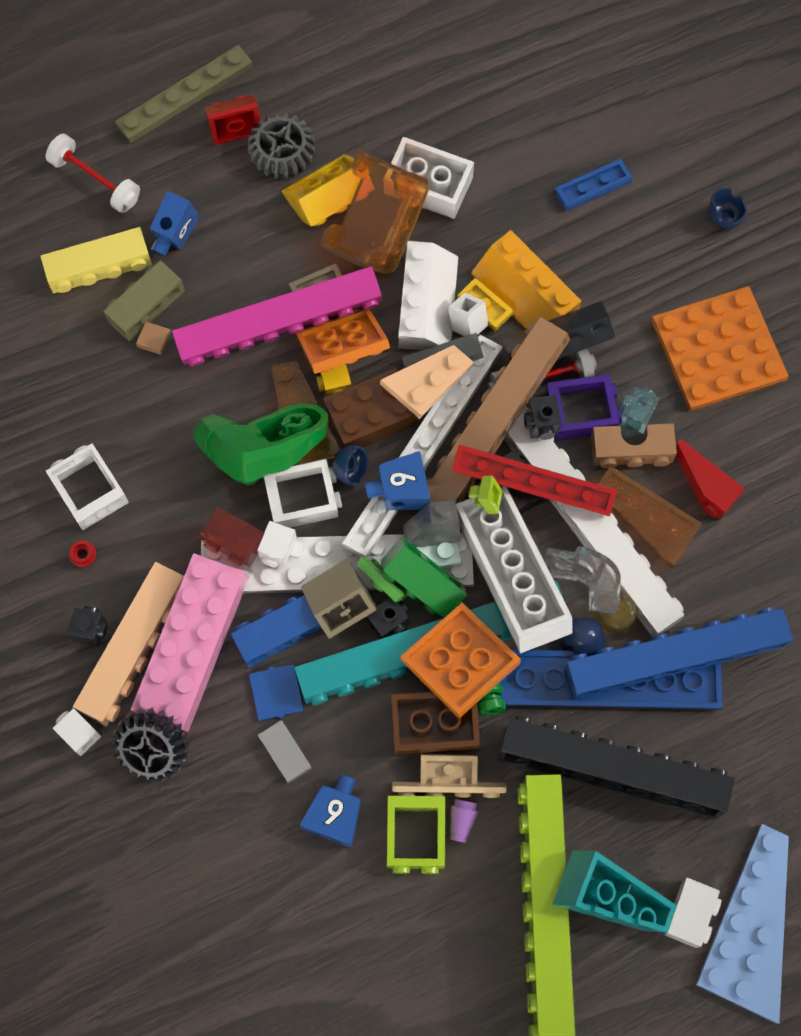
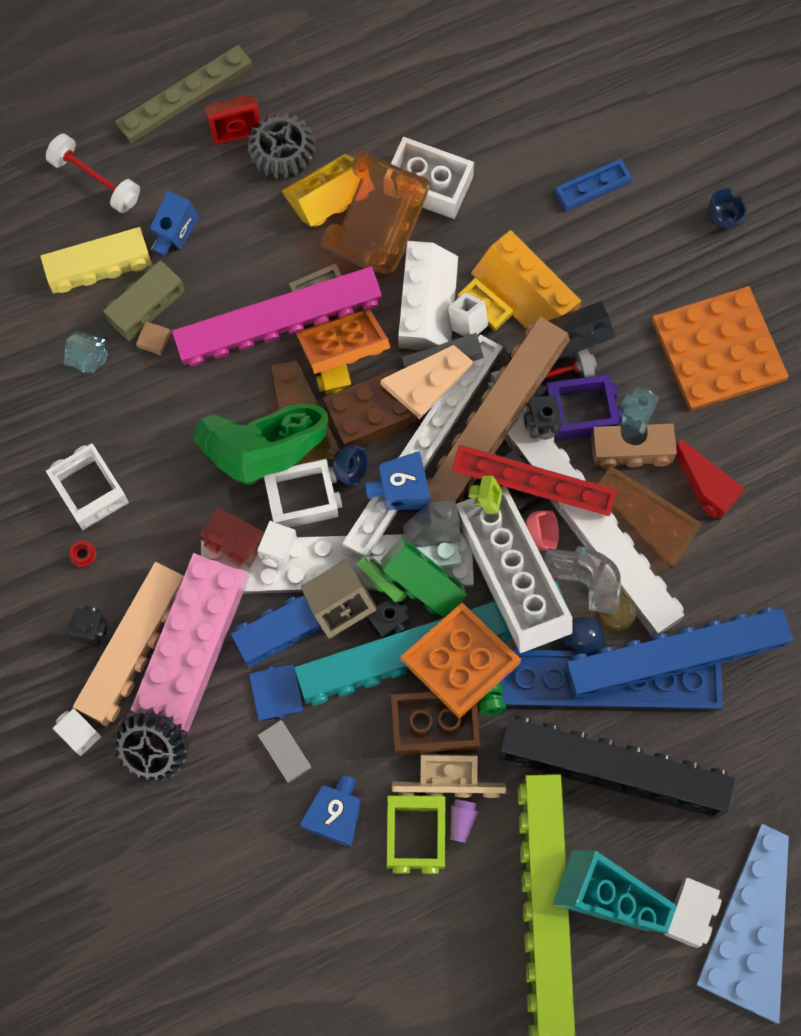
none -> clear light blue brick [64,332,107,373]
none -> coral hair [525,510,559,551]

